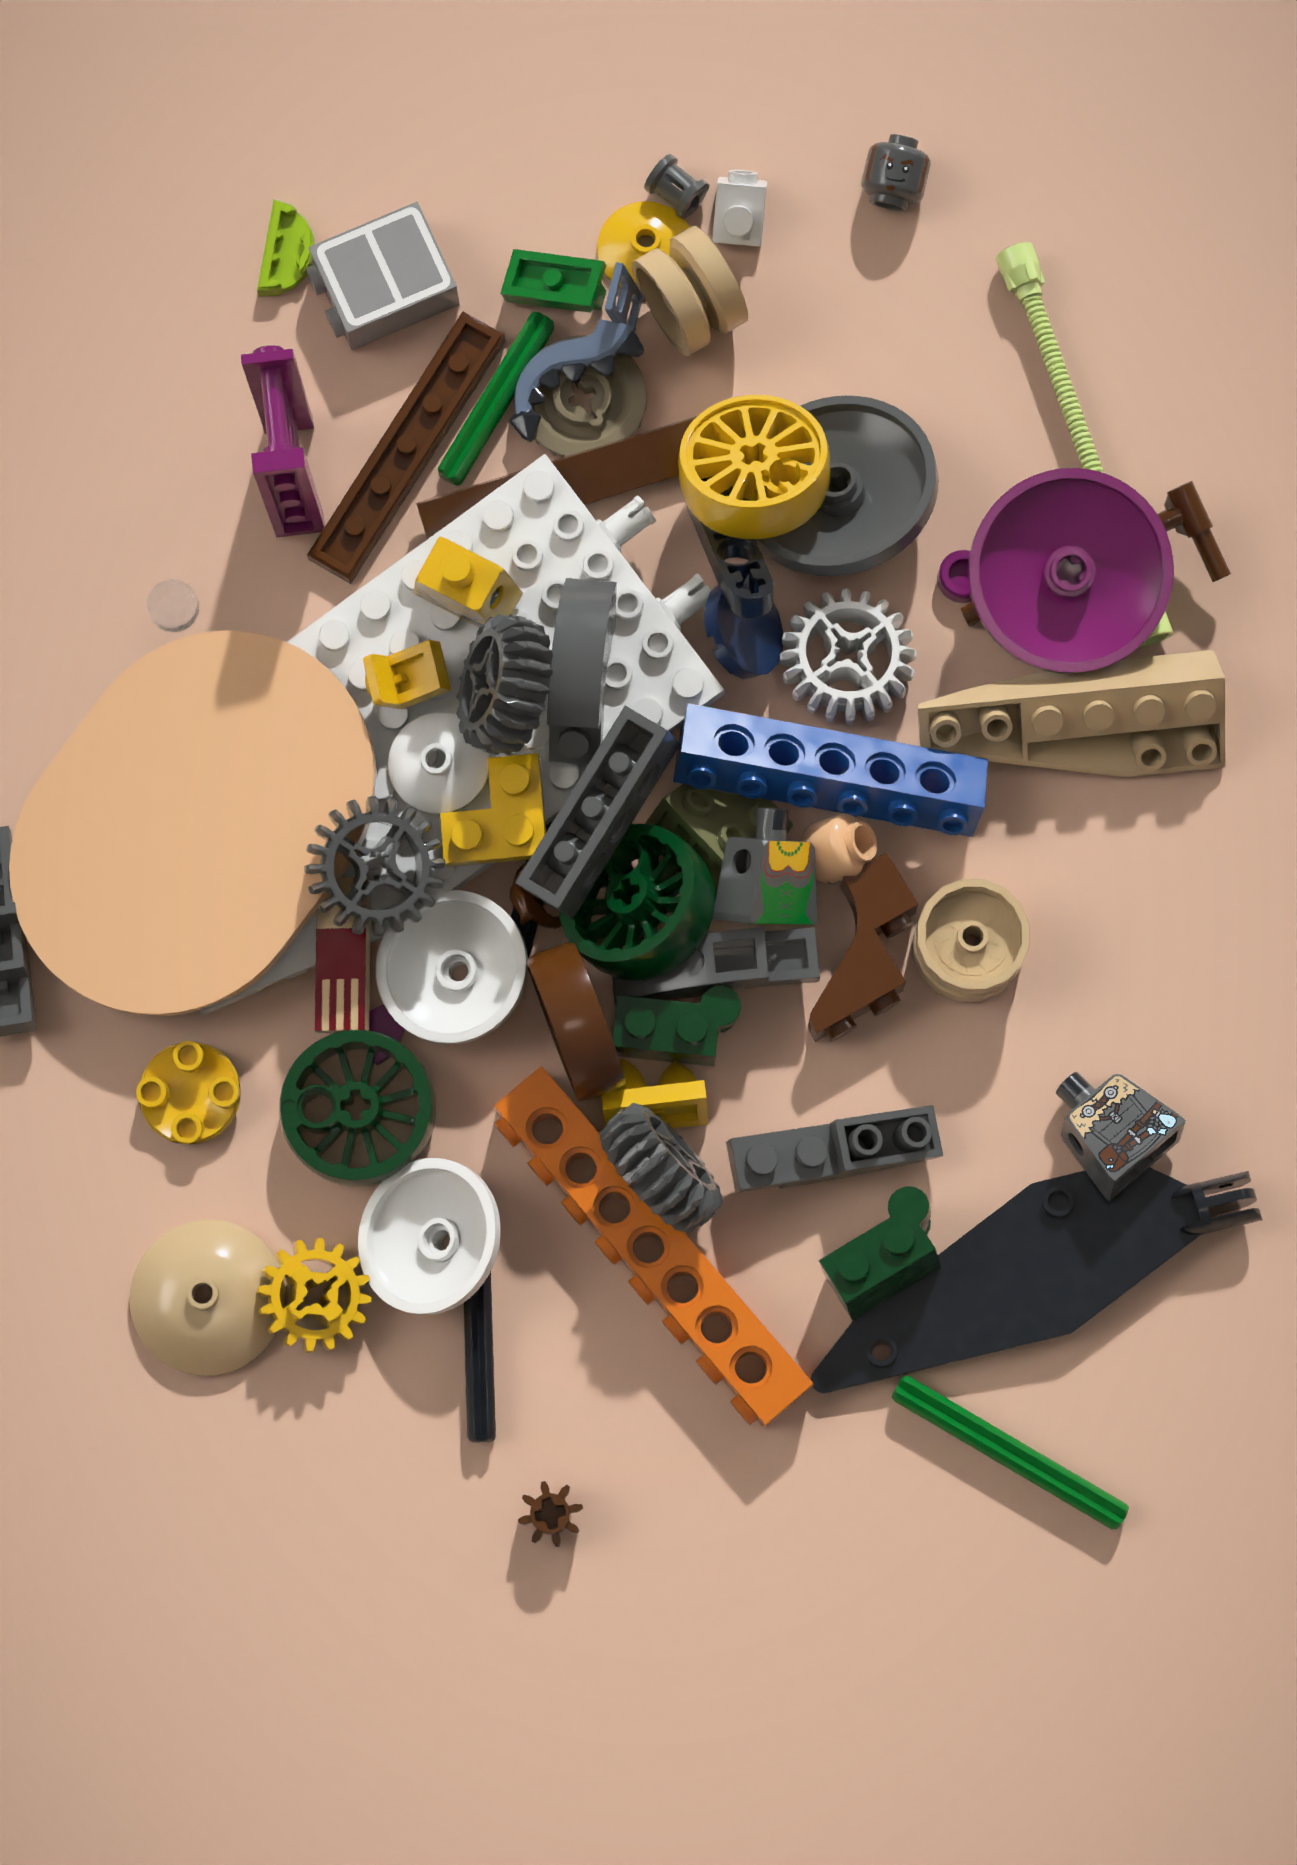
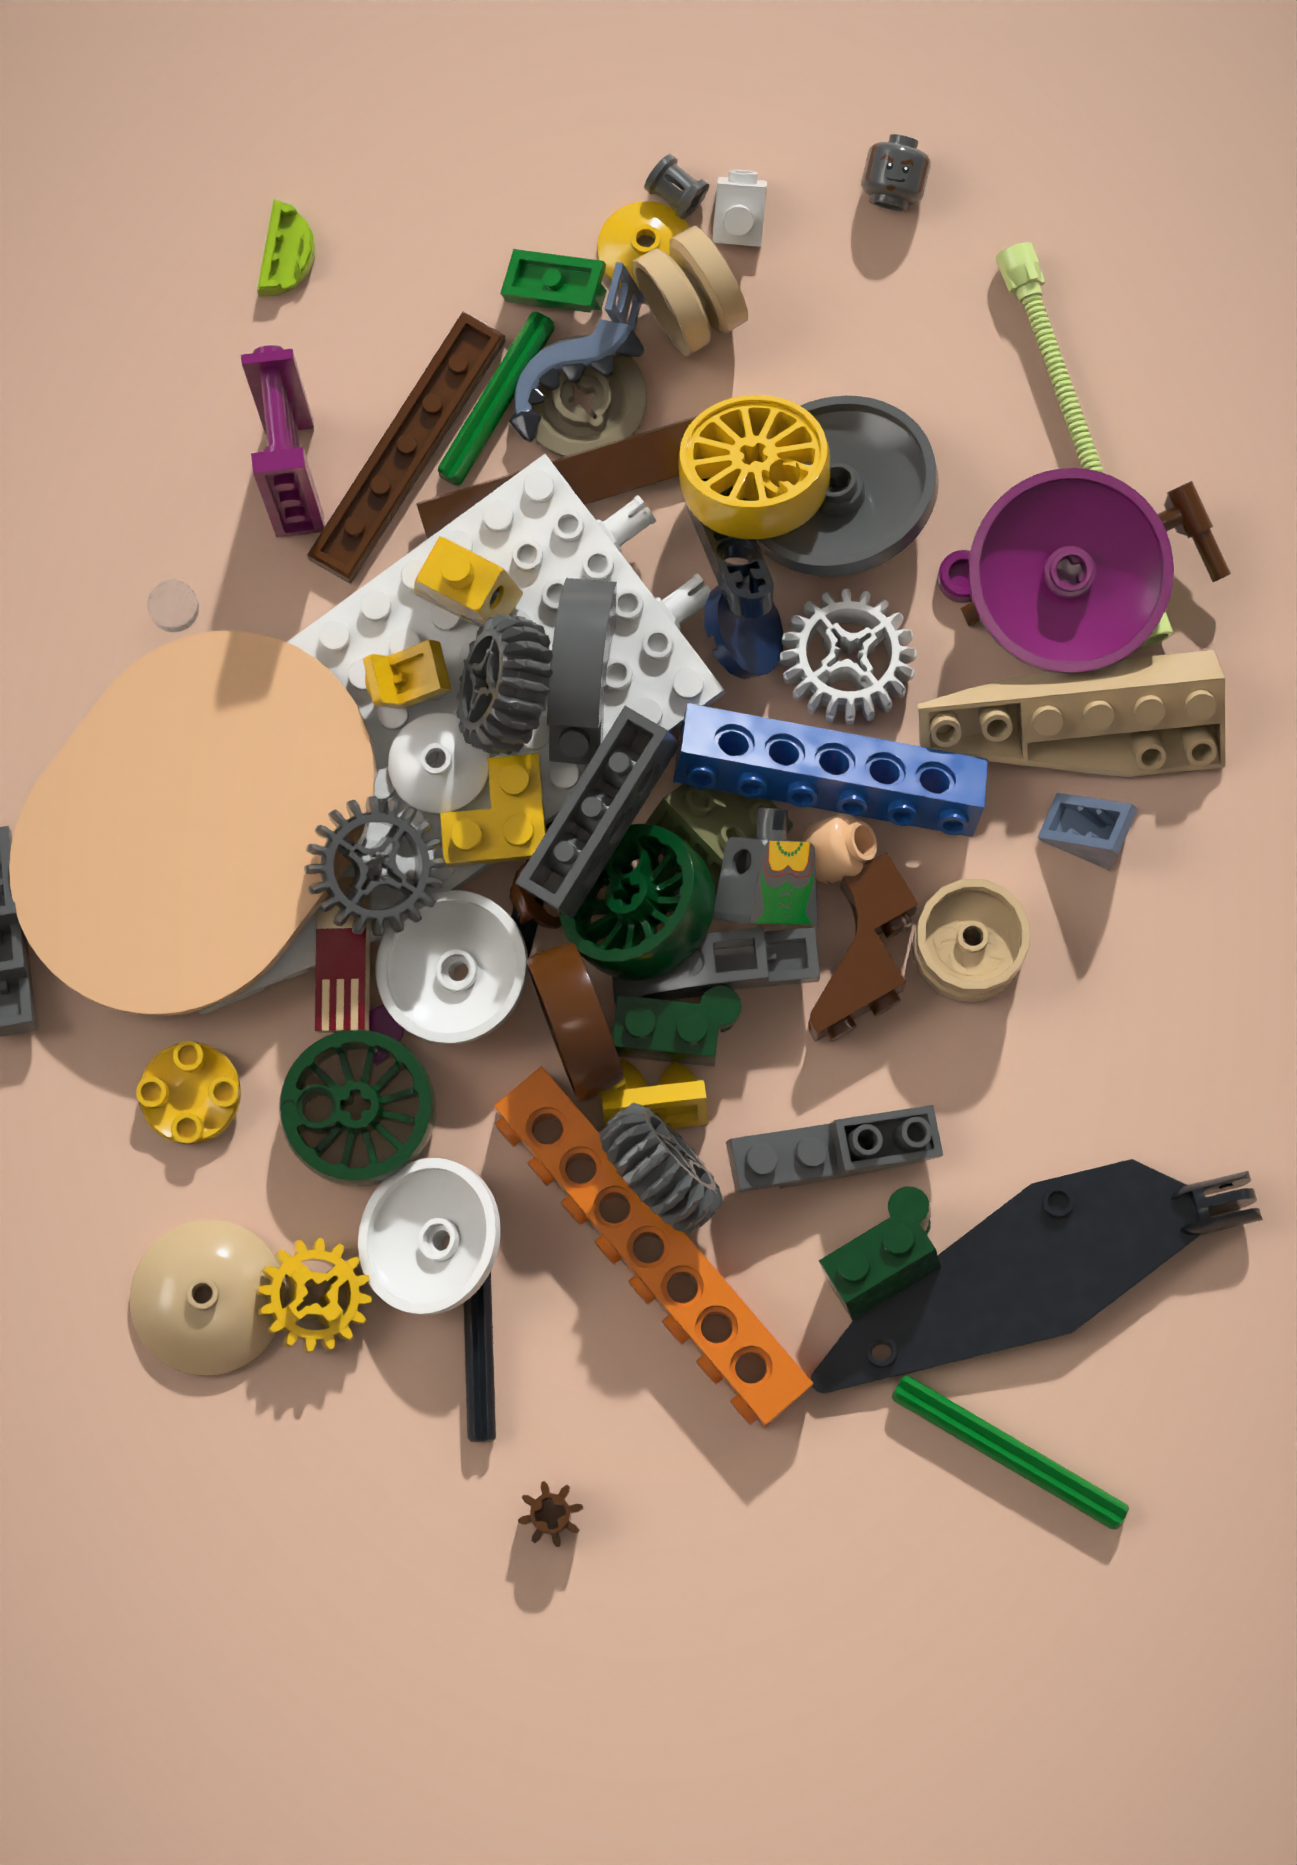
light grey brick [306,202,460,350] -> none
torso [1056,1072,1186,1202] -> none
none -> sand blue slope [1037,793,1138,870]

